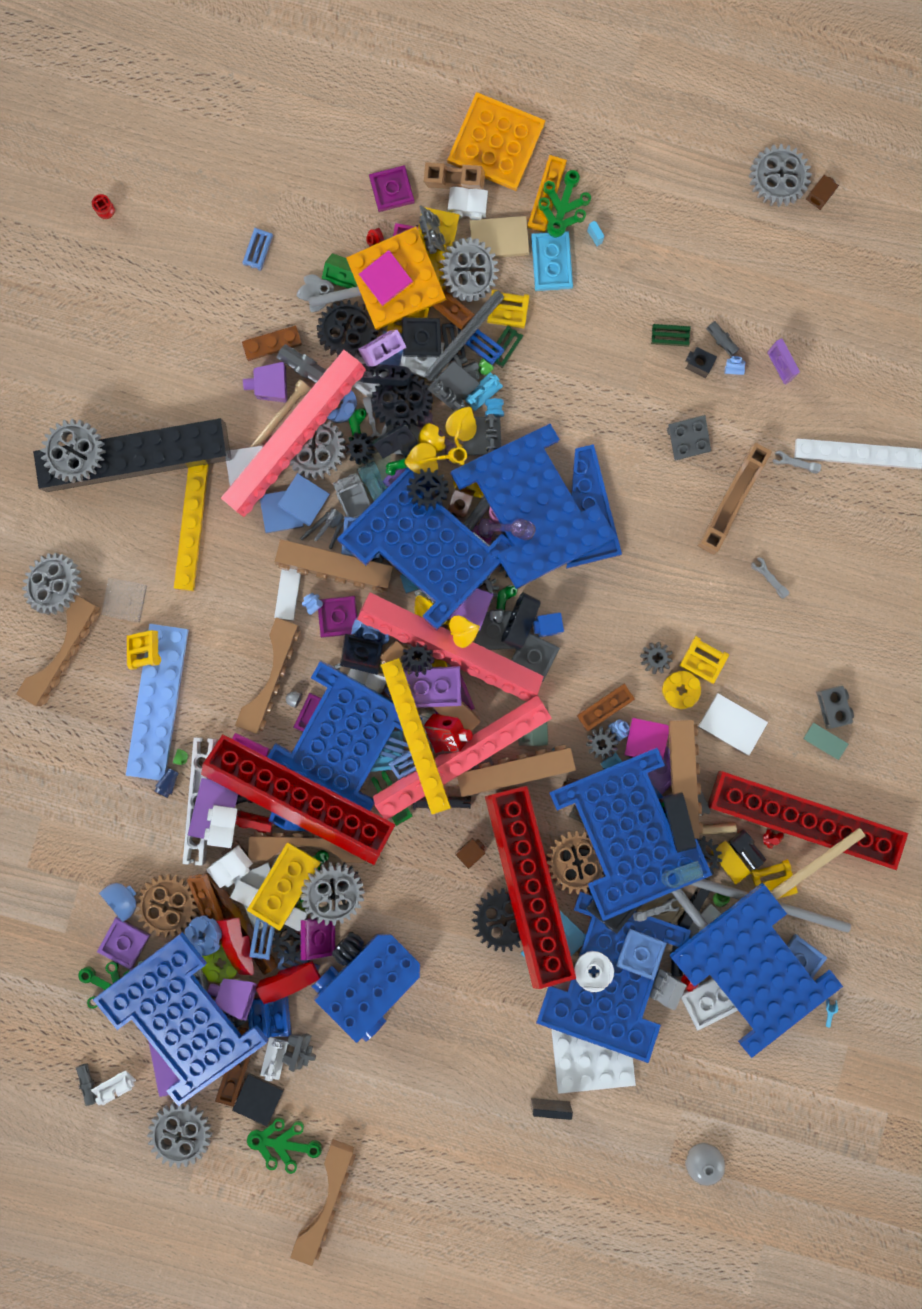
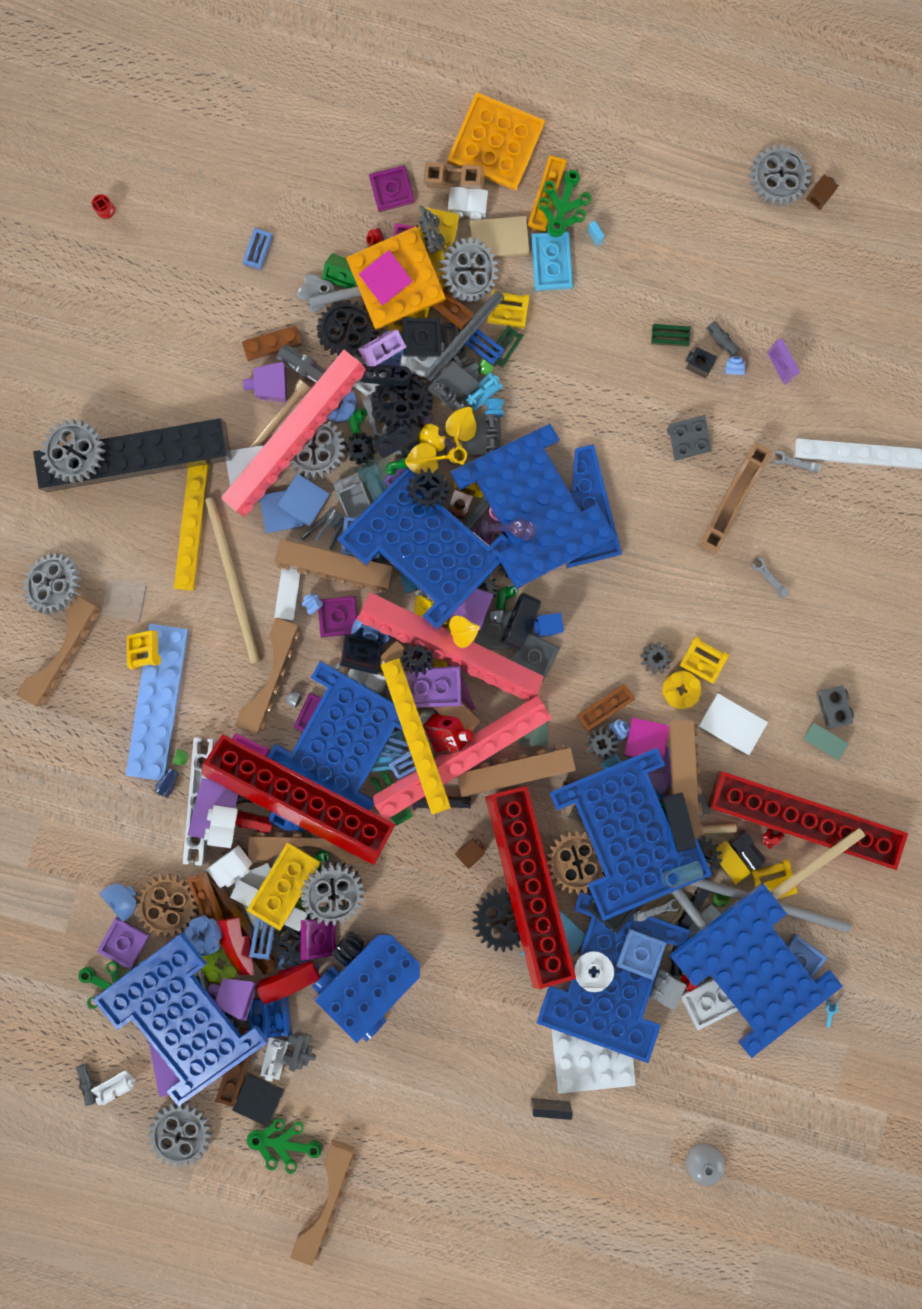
none -> tan piece [205,497,260,664]

